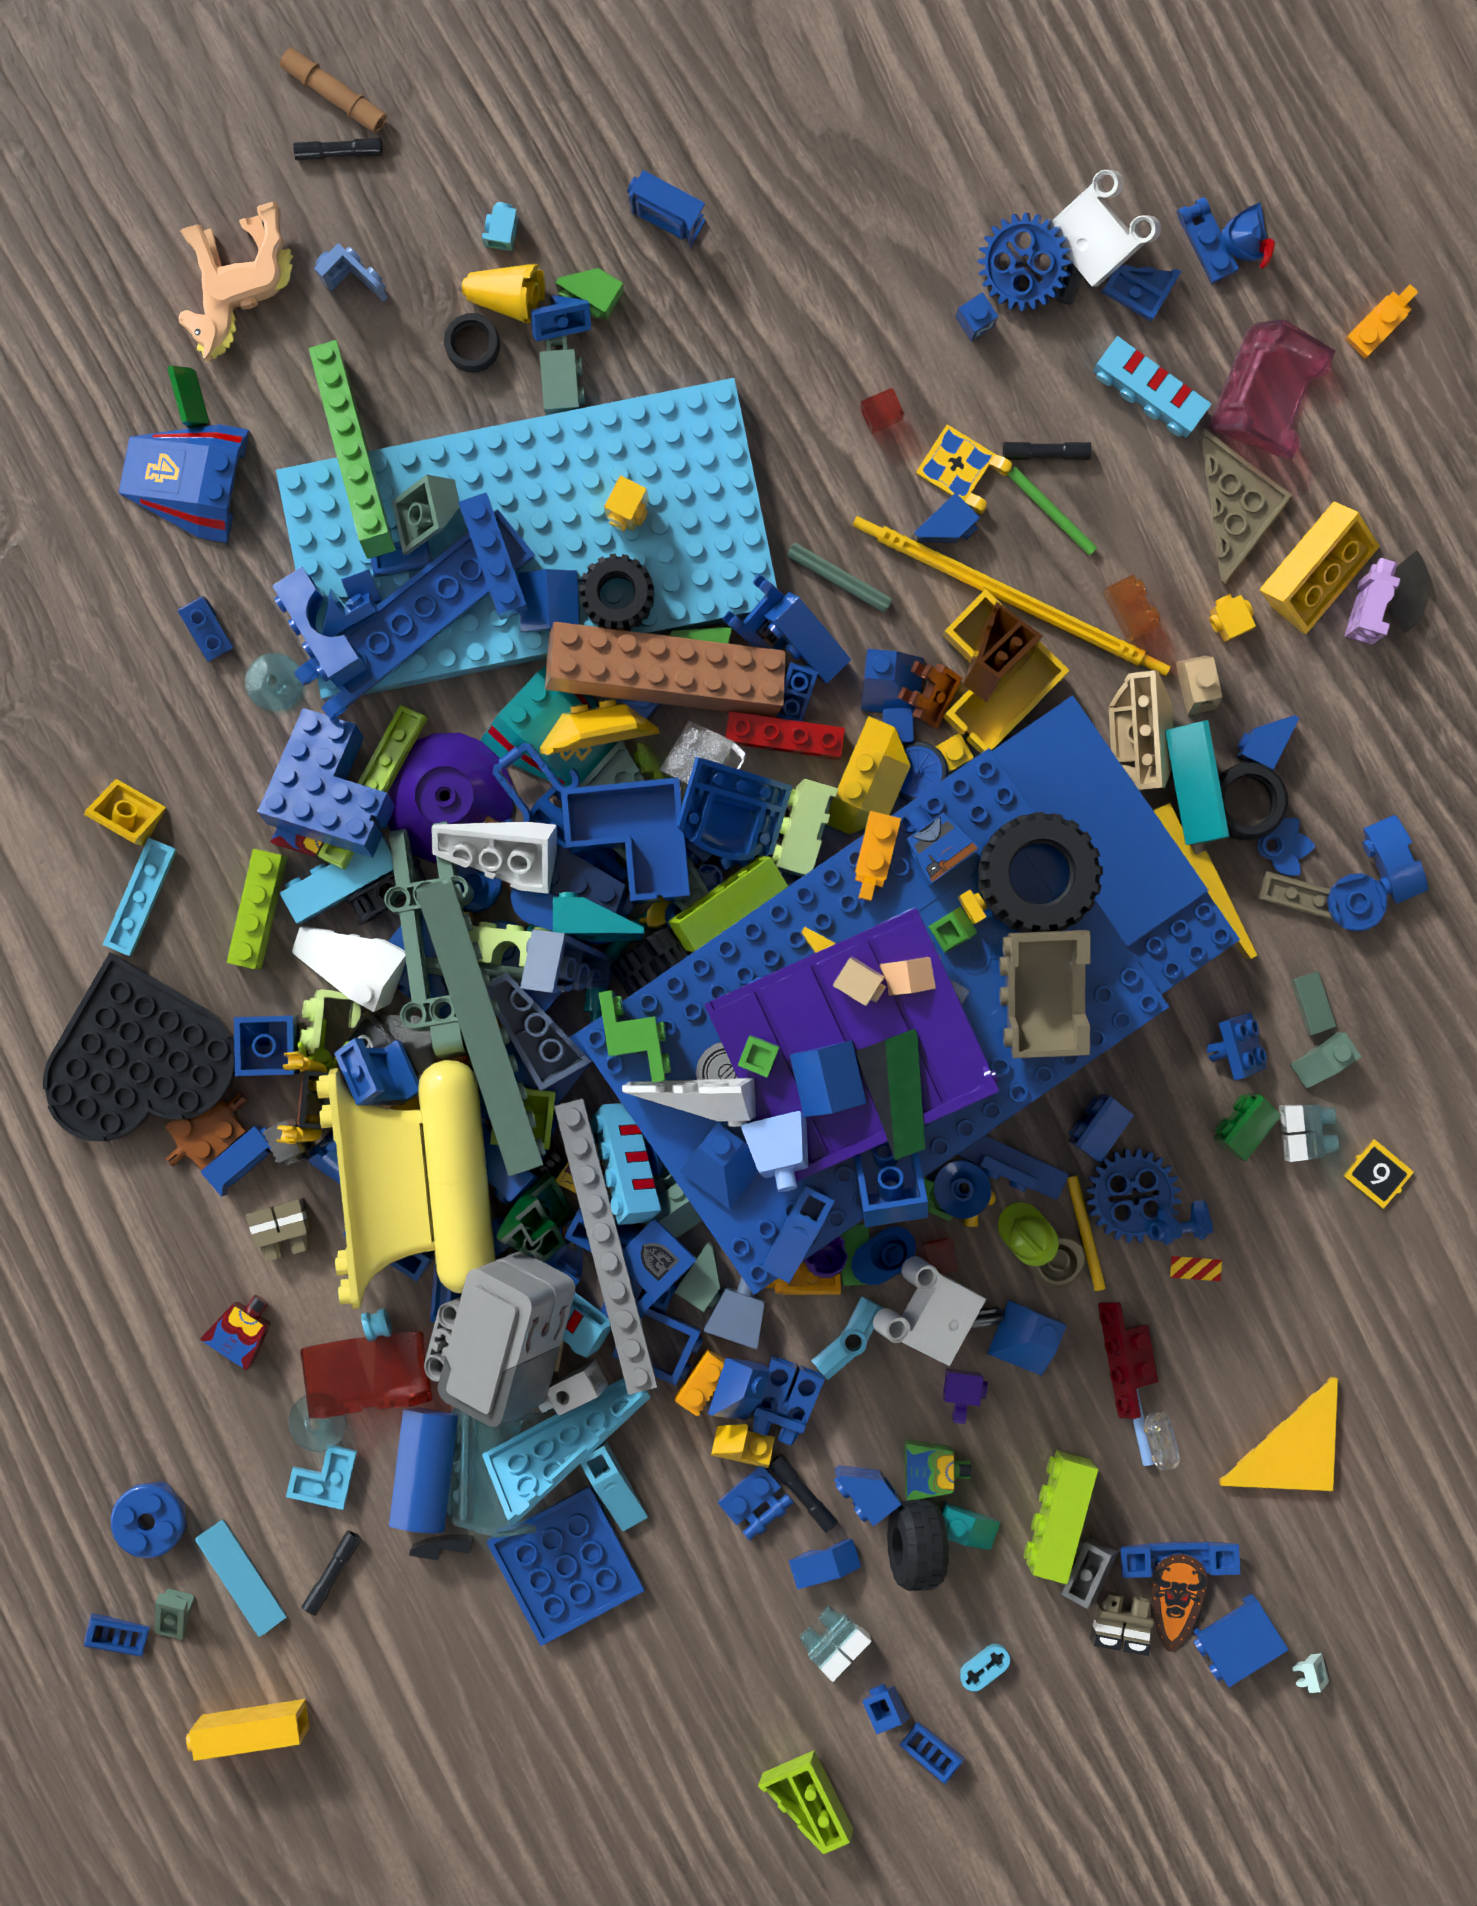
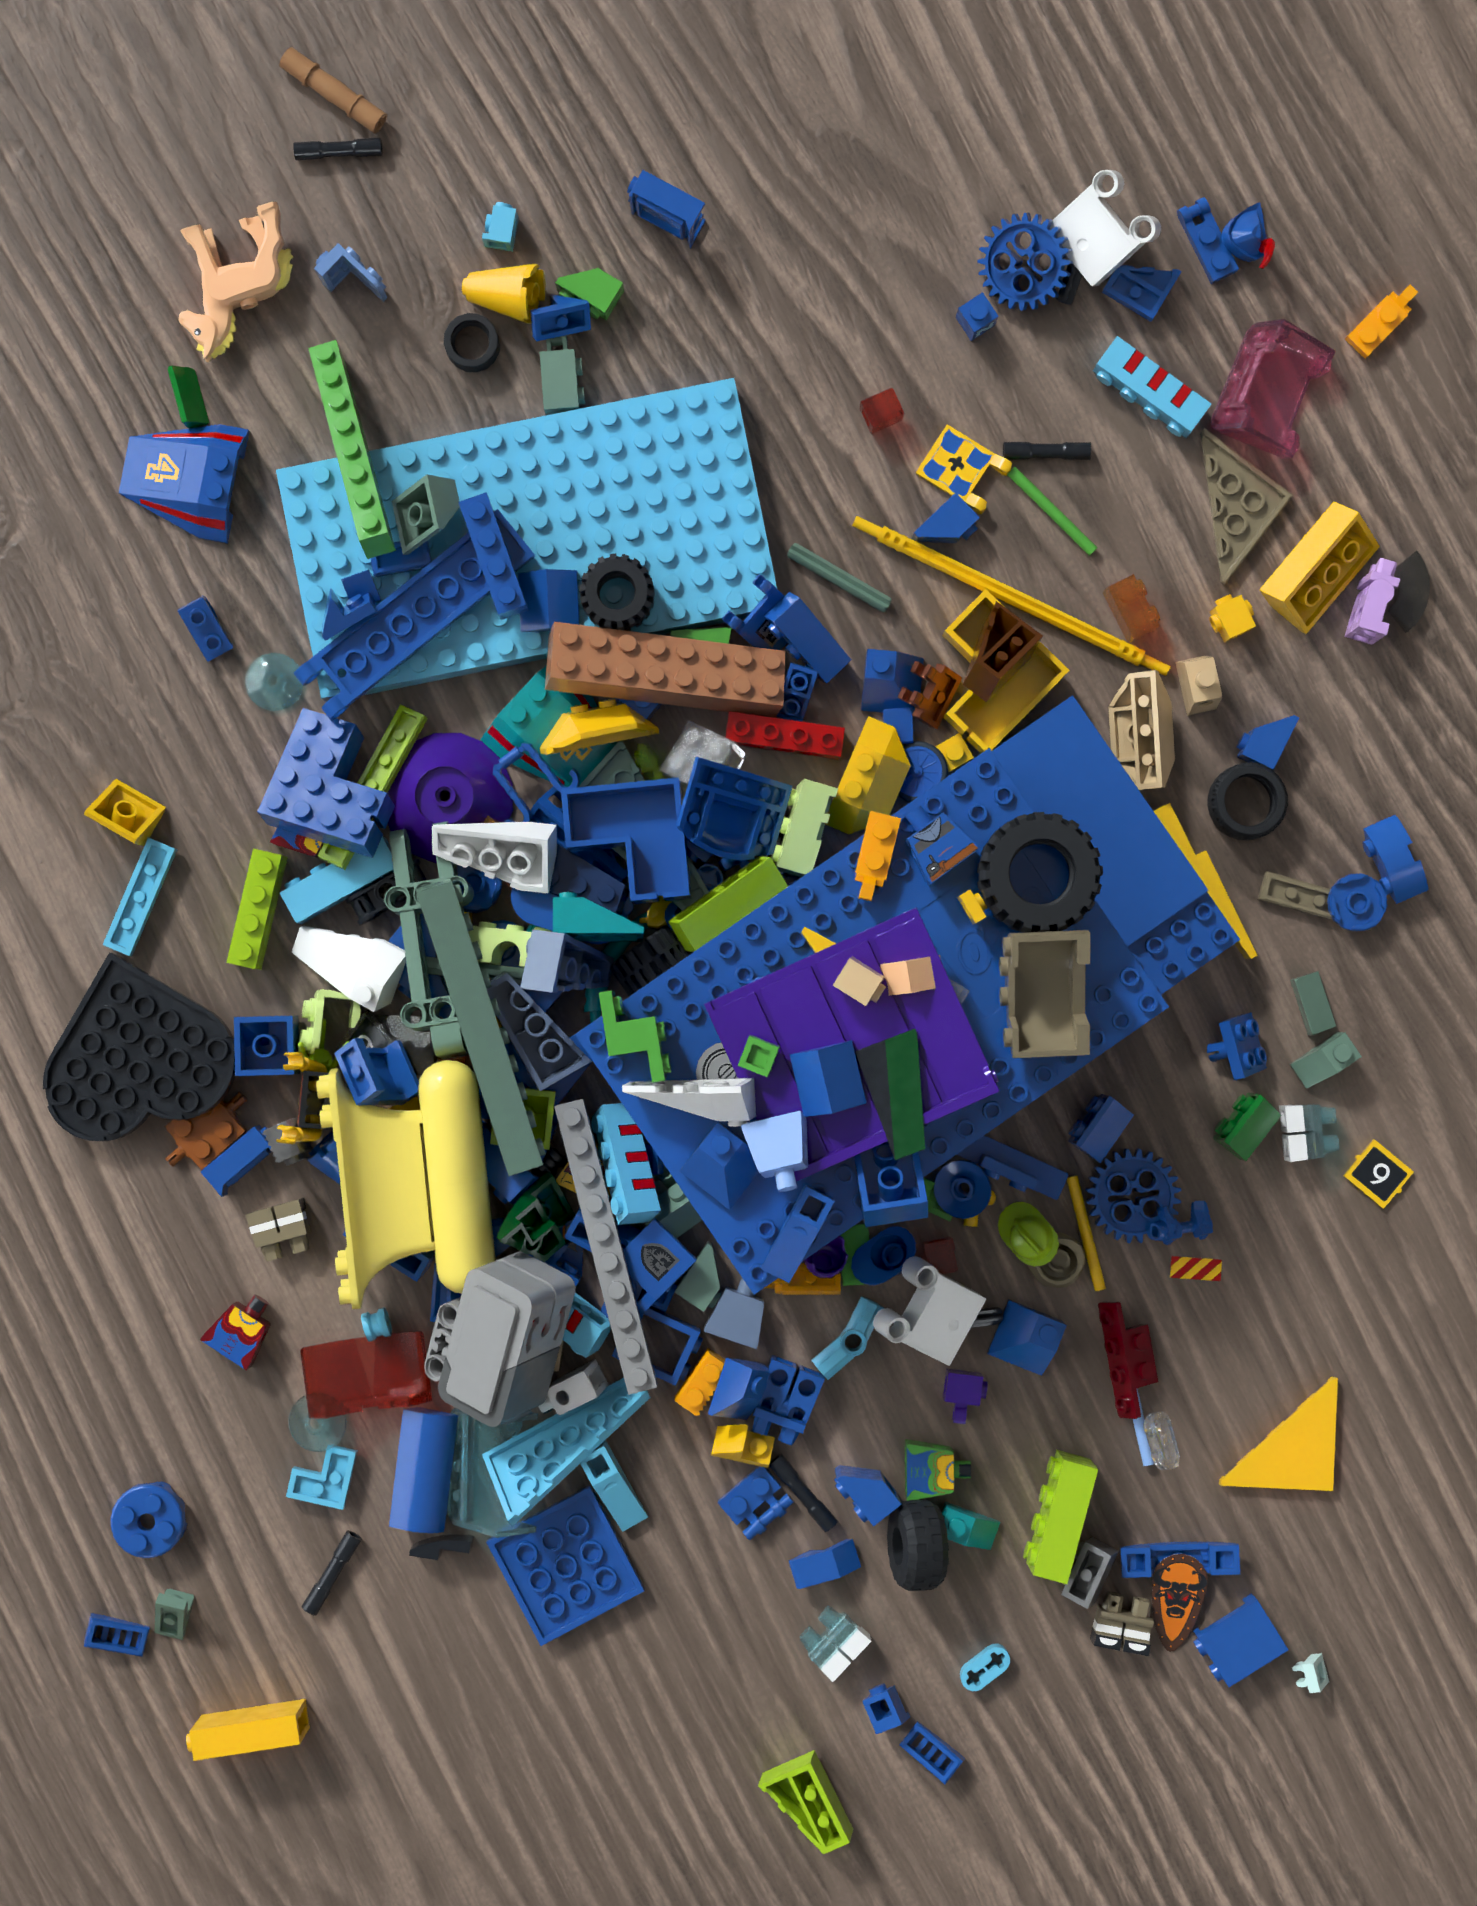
medium azure slope [195,1519,287,1637] -> none
arch [272,567,367,688] -> none
yellow brick [604,475,649,532] -> none
bright green slope [928,907,977,953] -> none
teal slope [1165,720,1229,845] -> none
blue plate [1257,818,1315,876] -> none

